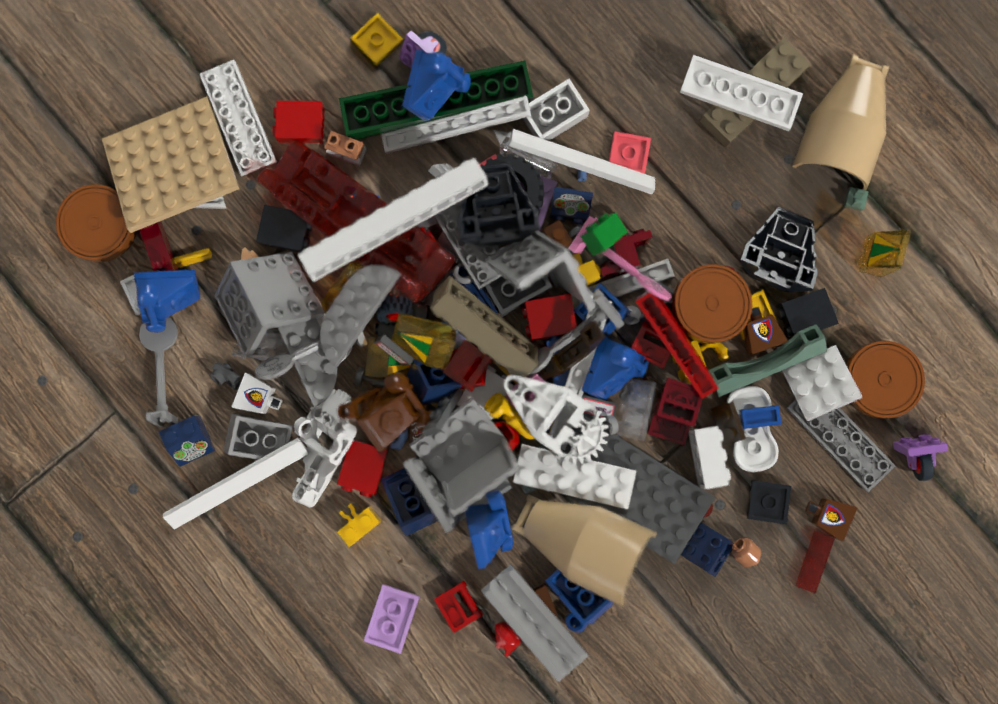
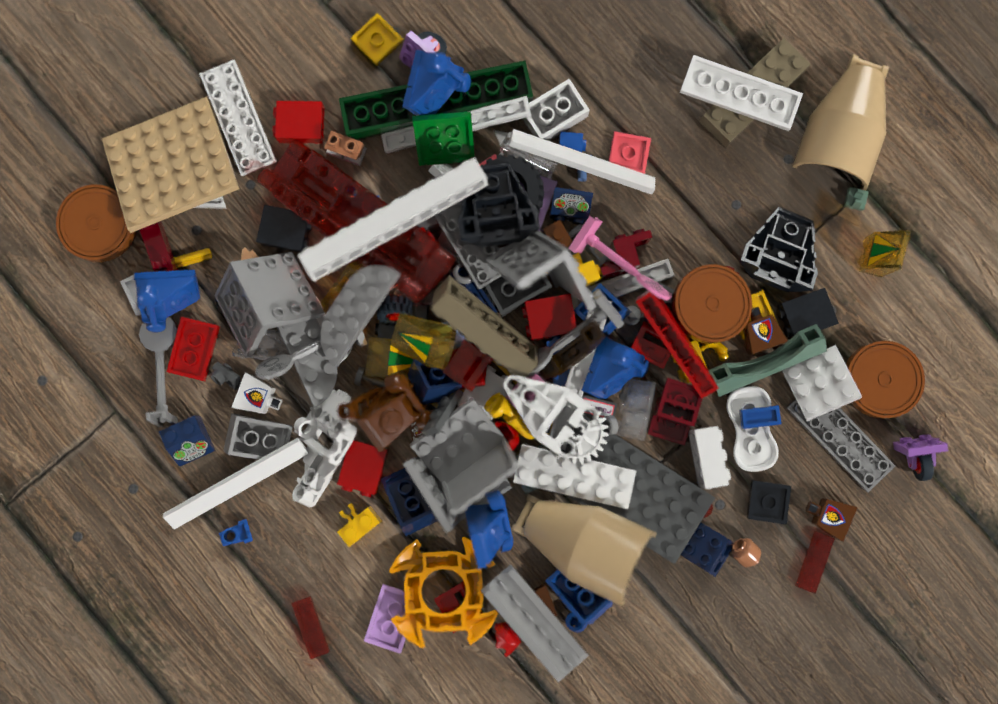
dark grey tile [373,335,413,366] -> none
medium blue arm [390,428,408,450] -> none
green brick [580,212,628,256] -> none
dark brown bracket [711,402,746,445] -> none
none -> red plate [166,316,220,381]
none -> blue plate [219,519,253,546]
none -> clear red plate [291,596,330,660]
none -> light orange piece [389,537,498,648]
none -> green plate [413,111,475,166]
none -> blue brick [559,132,586,152]

